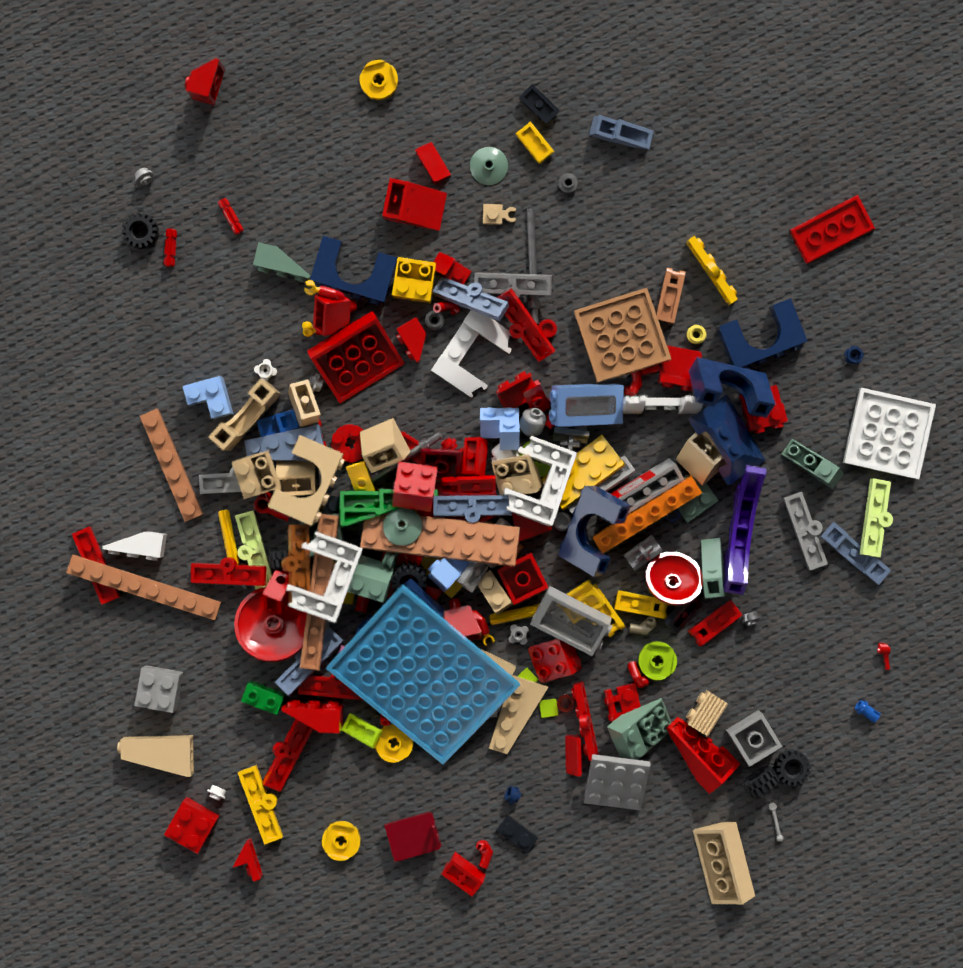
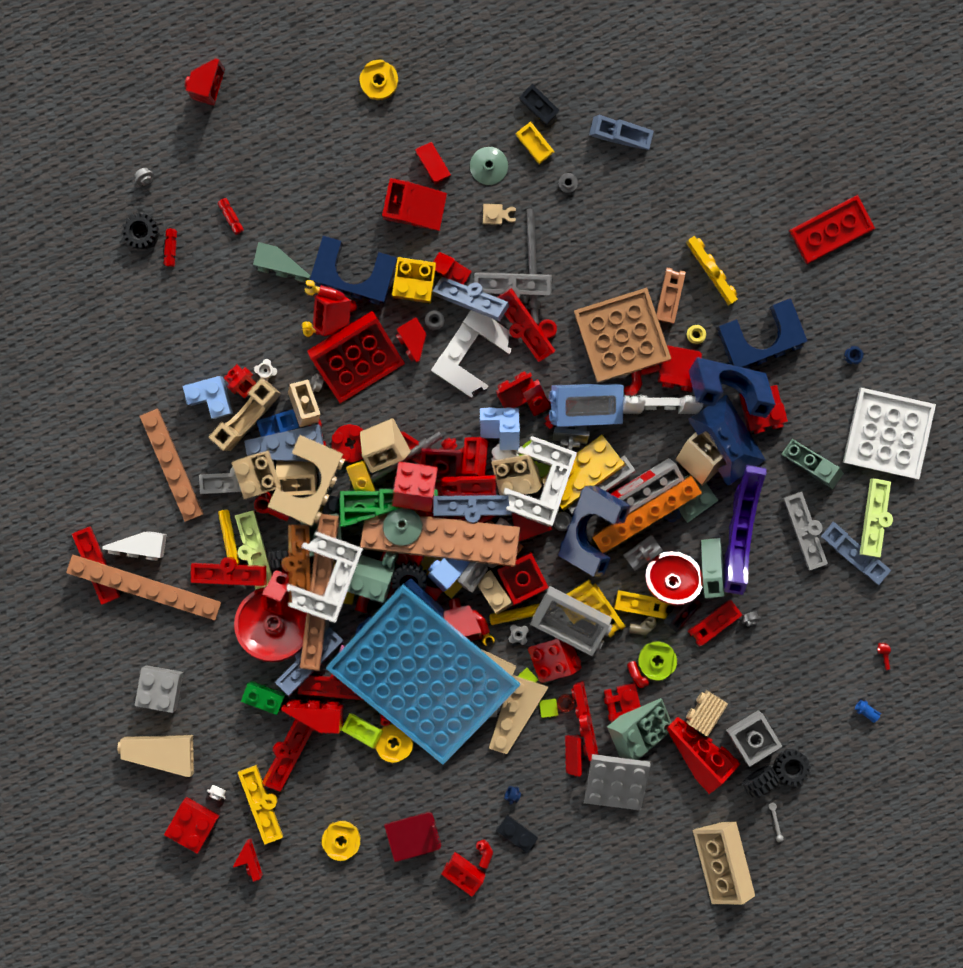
red arm [433,301,461,315] -> none
light grey head [519,408,546,437] -> none
none -> red brick [224,364,256,398]

